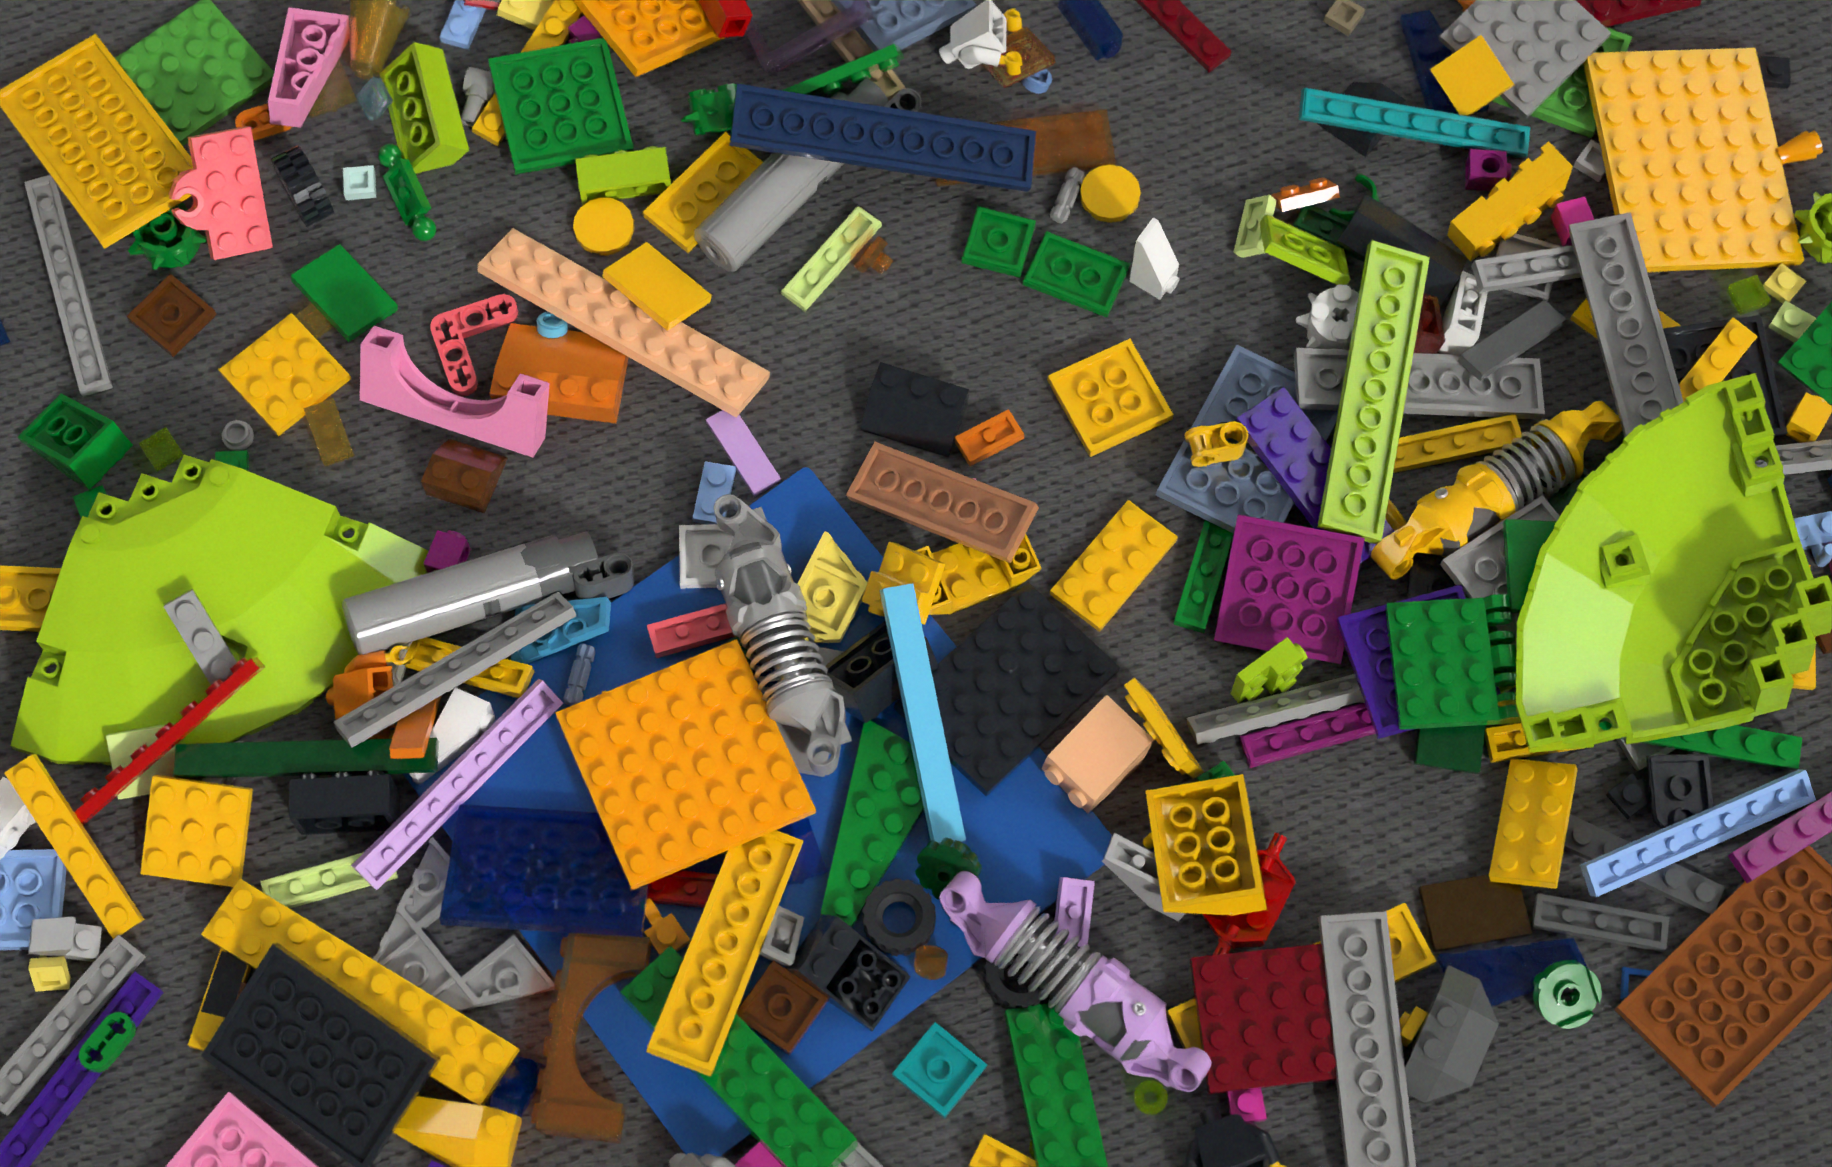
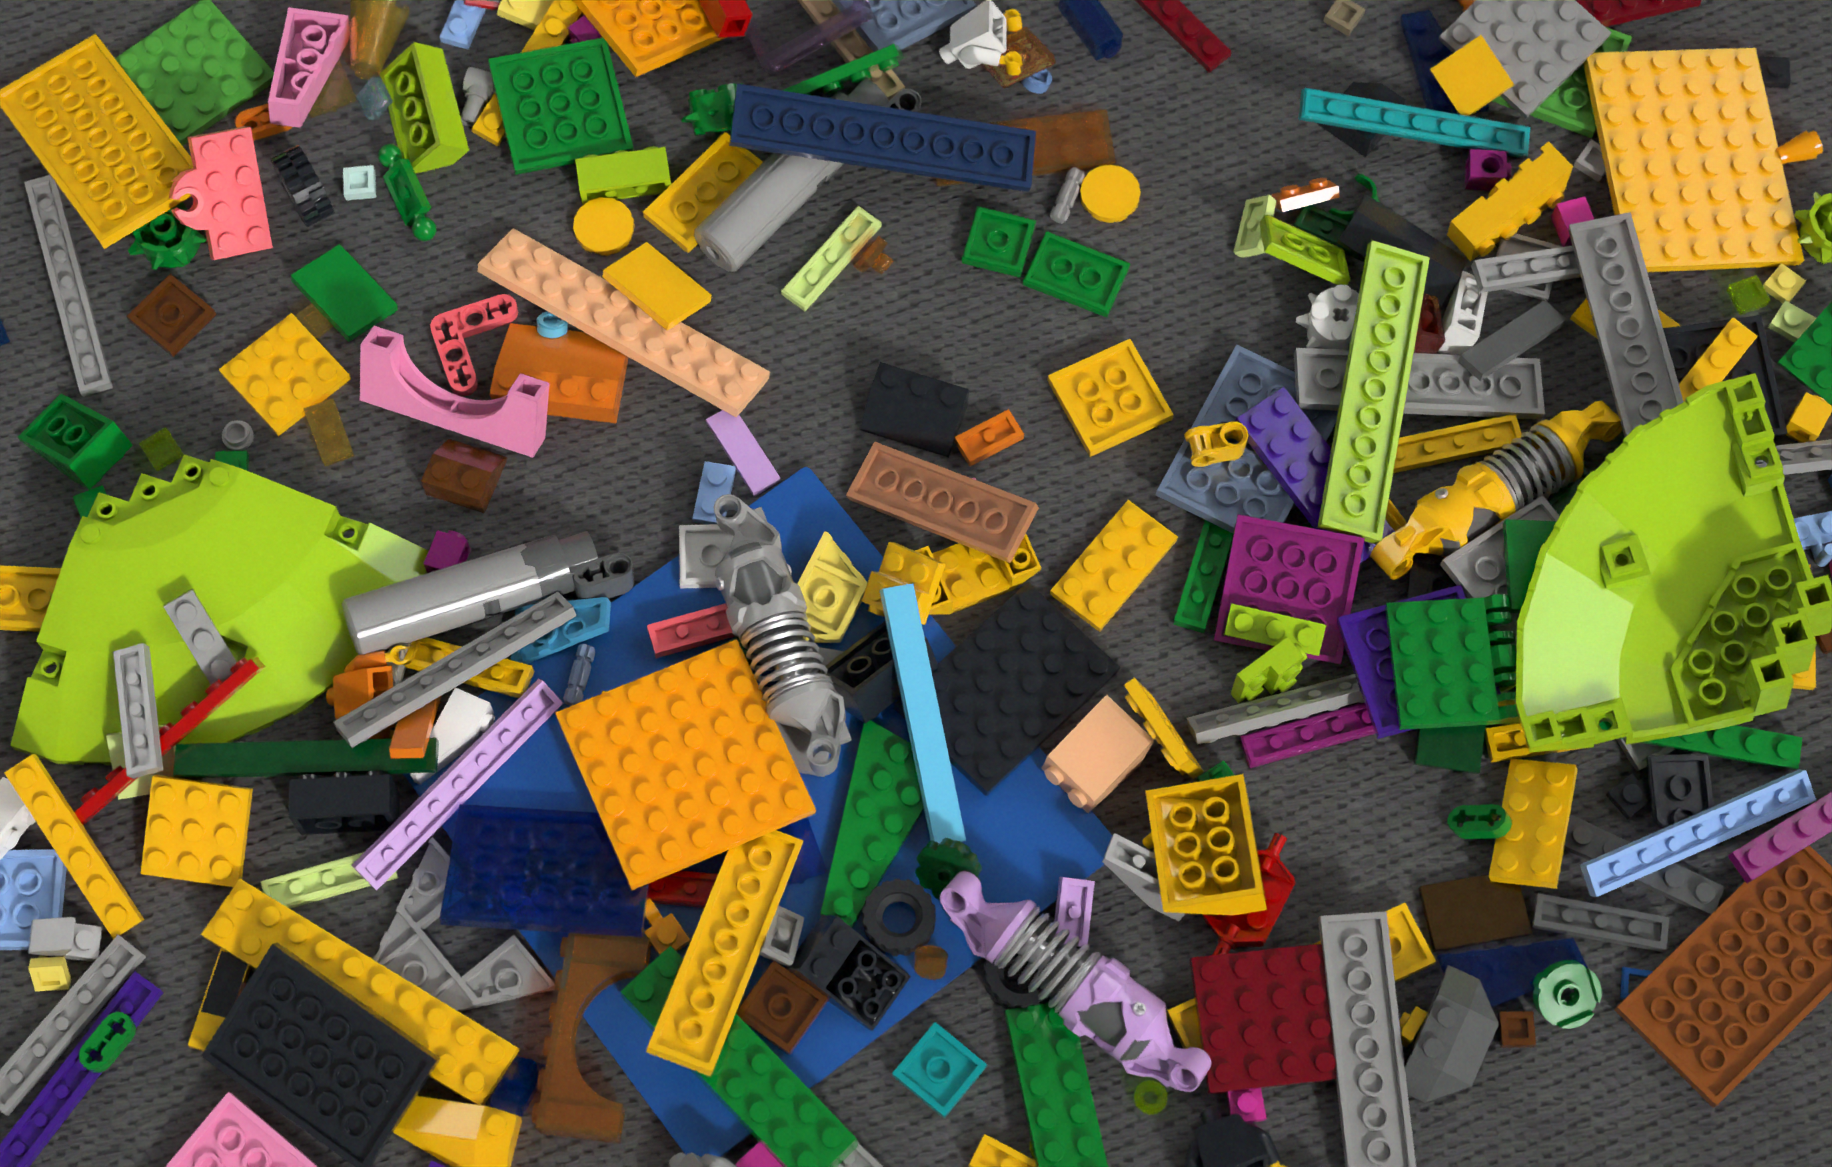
white slope [1130,217,1180,300] -> none
none -> light grey plate [113,643,163,779]
none -> lime plate [1224,603,1326,656]
none -> green beam [1447,804,1512,839]
none -> reddish brown plate [1497,1011,1536,1048]

